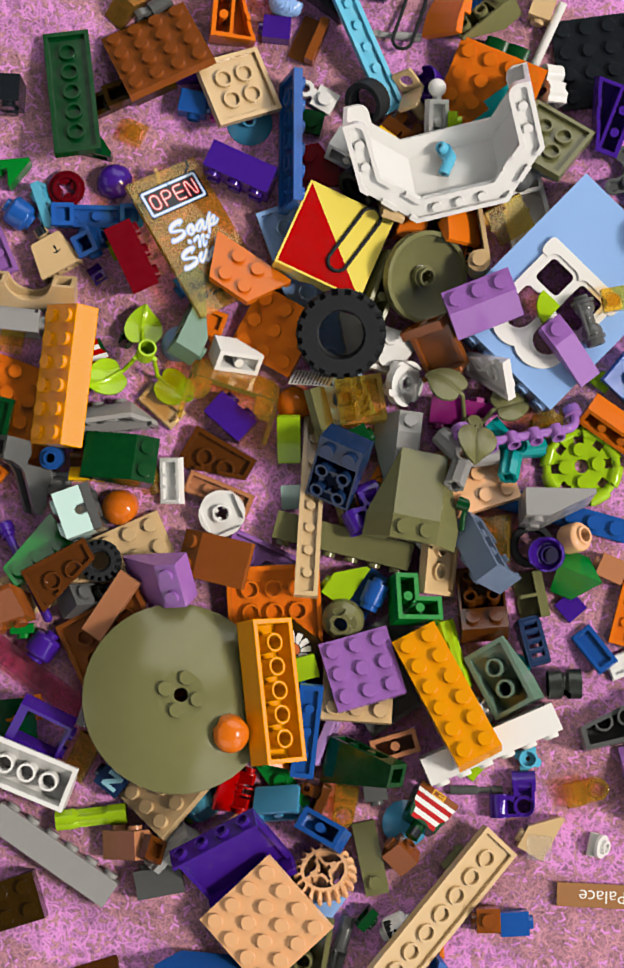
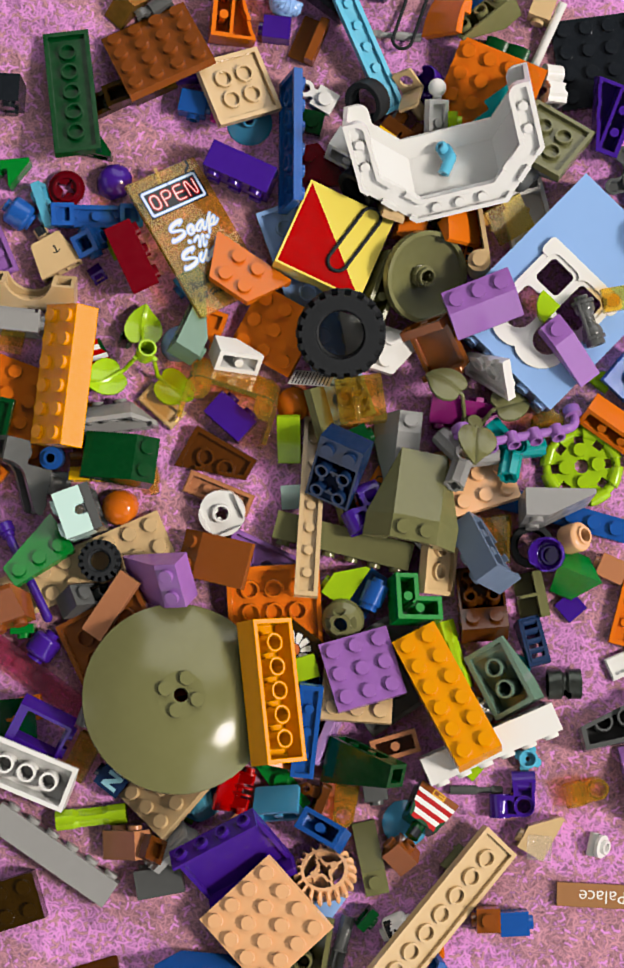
reddish brown wing [20,537,95,613] -> none
clear yellow plate [118,117,149,149] -> none
white plate [159,457,185,504] -> none
orange hair [213,713,249,754] -> none
white plate [382,360,423,407] -> none
dark green hand [455,497,470,531] -> none
blue tile [570,624,618,676] -> none

